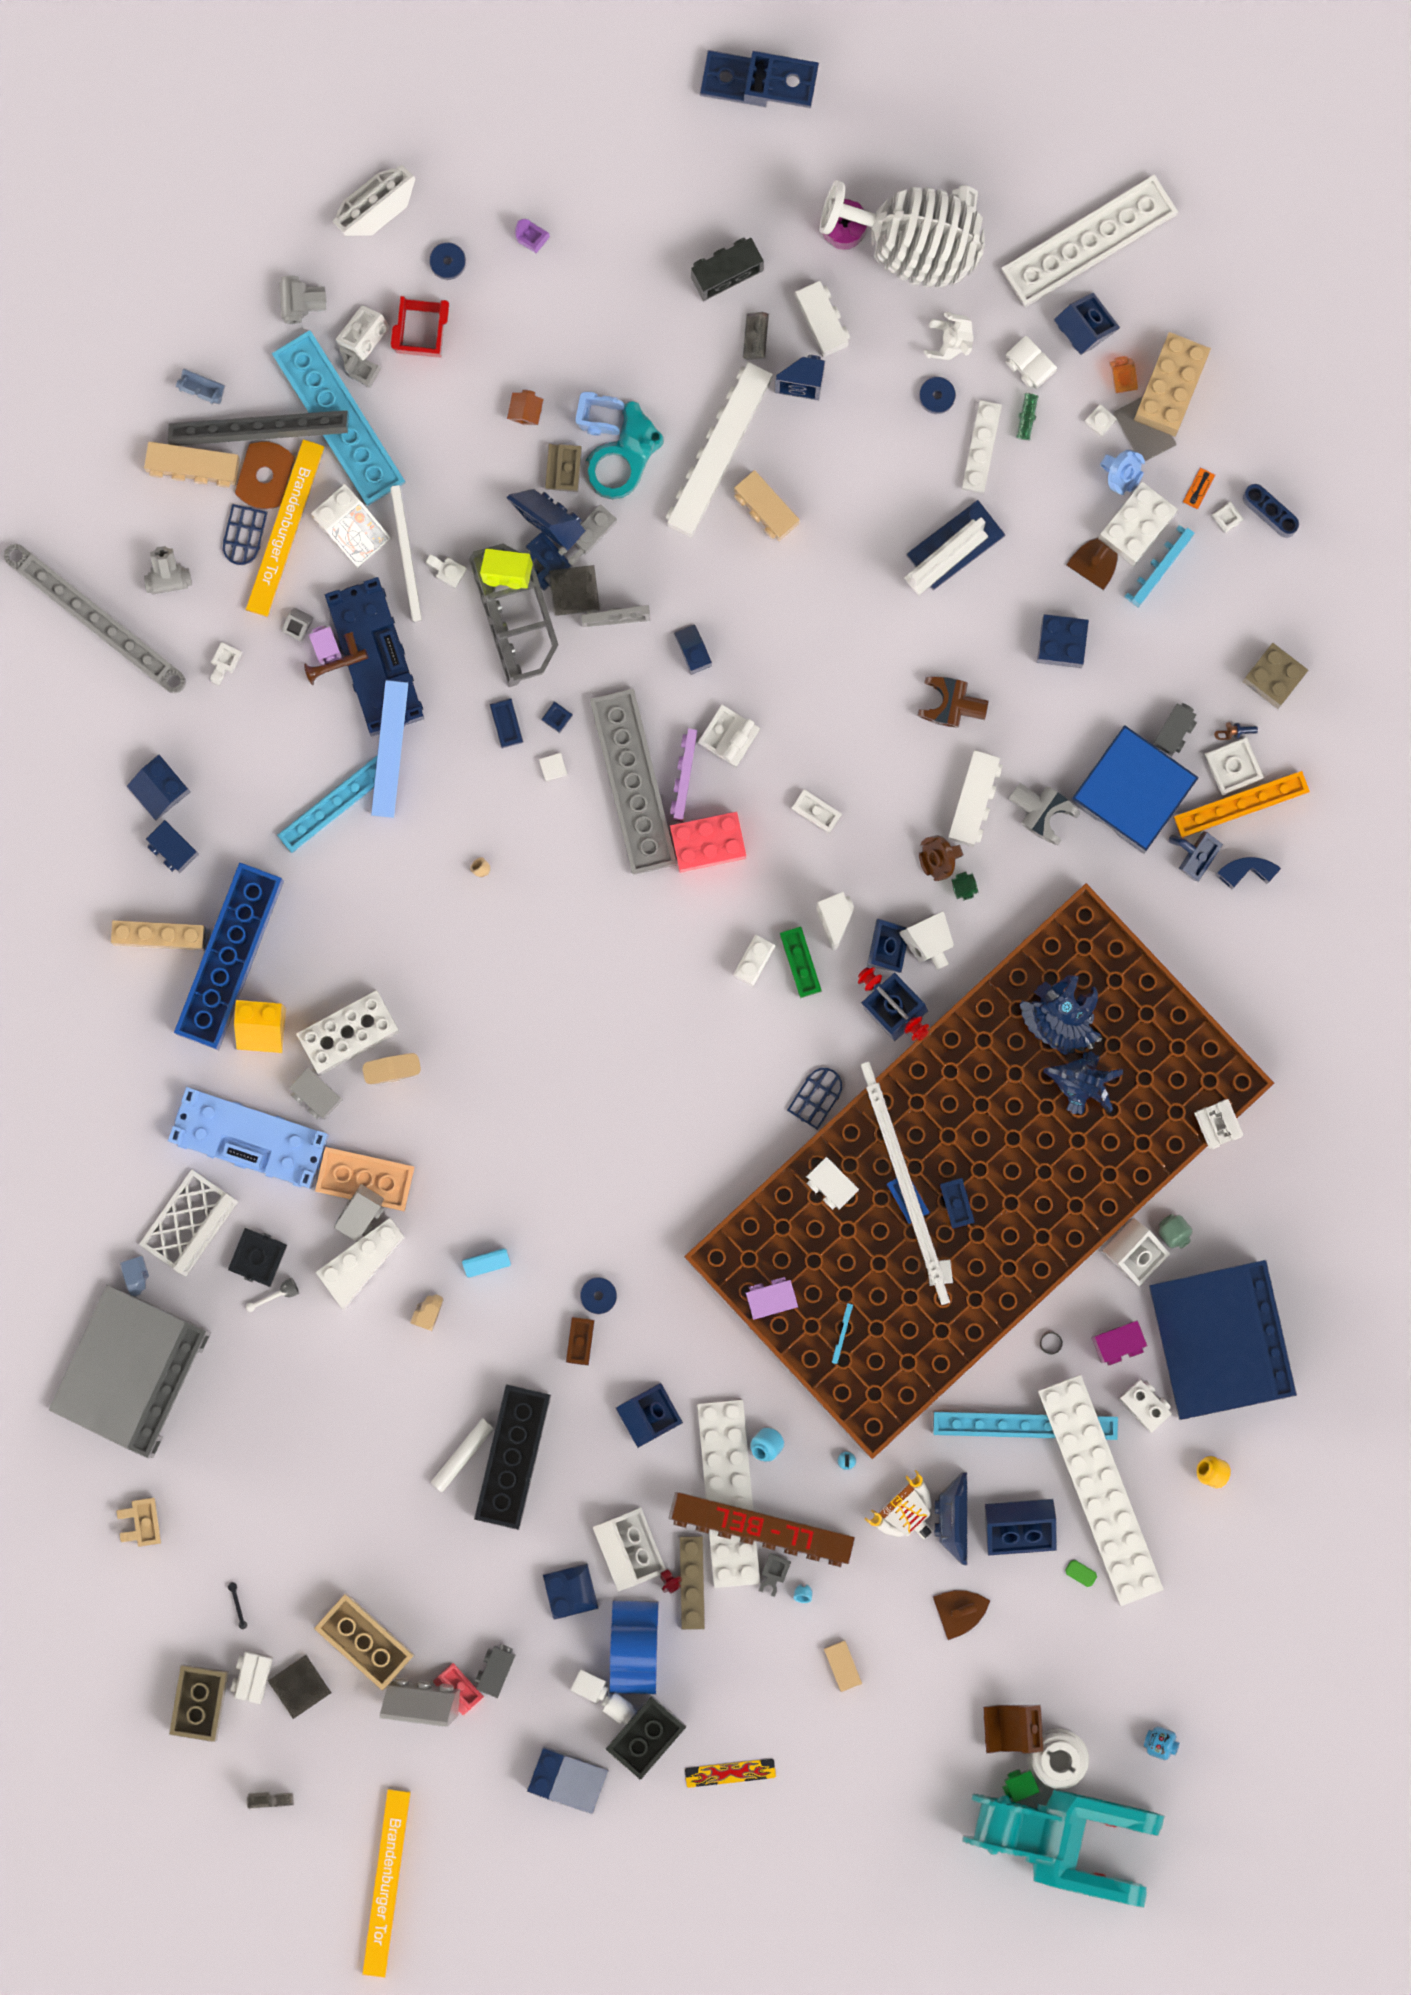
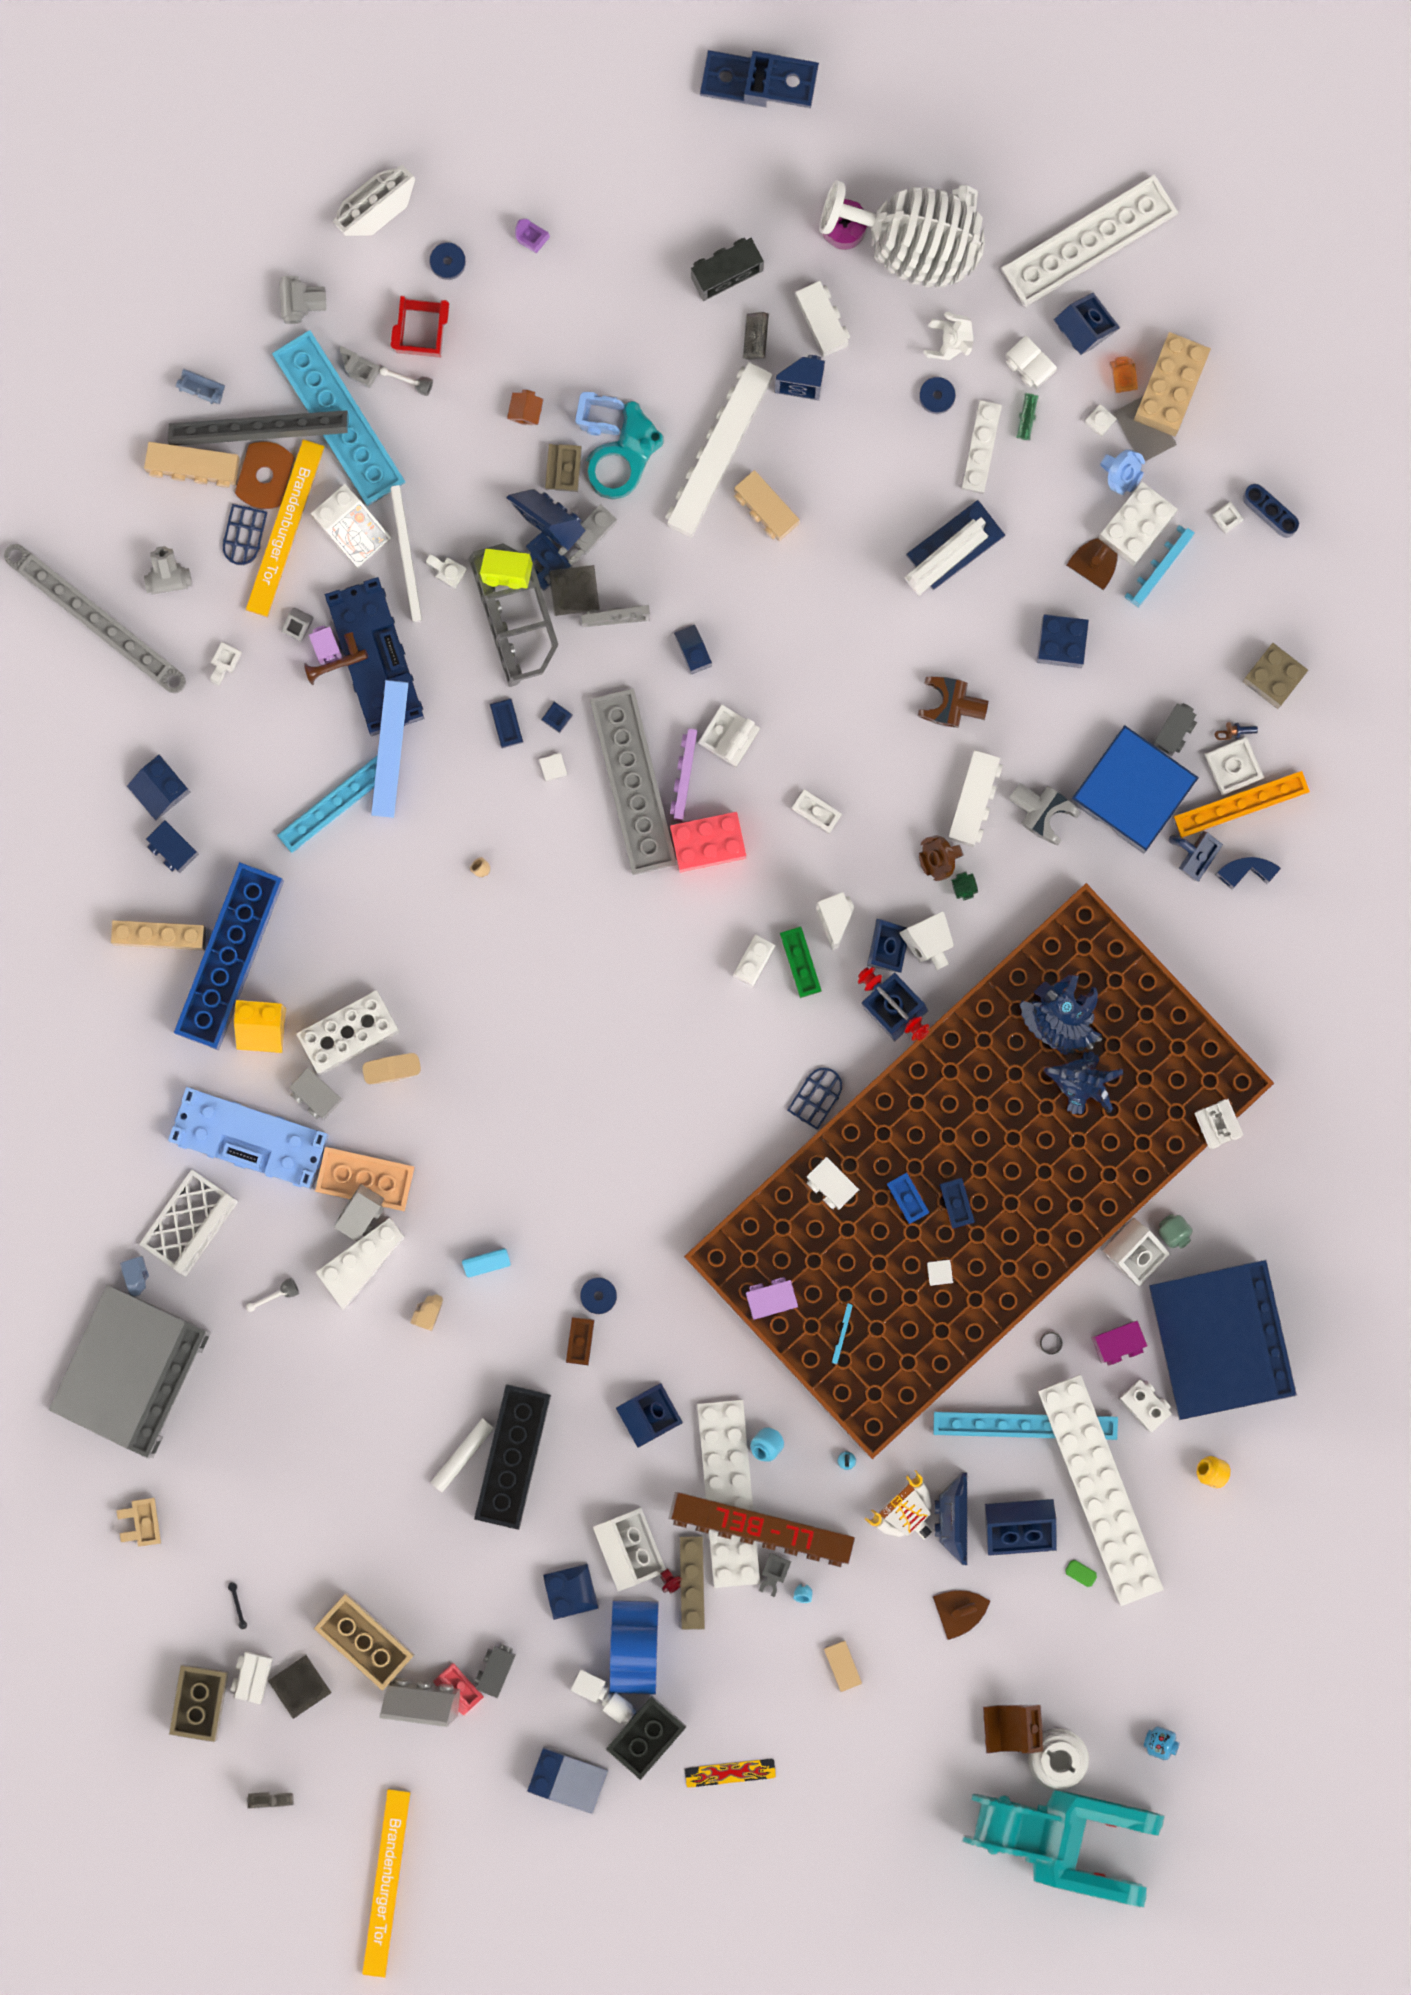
black plate [228,1228,288,1287] -> none
white bracket [335,305,389,360] -> none
white axle [861,1062,950,1305] -> none
green brick [1002,1769,1040,1803] -> none
orange sticker [1183,467,1215,510] -> none
none -> hinge [379,367,433,396]

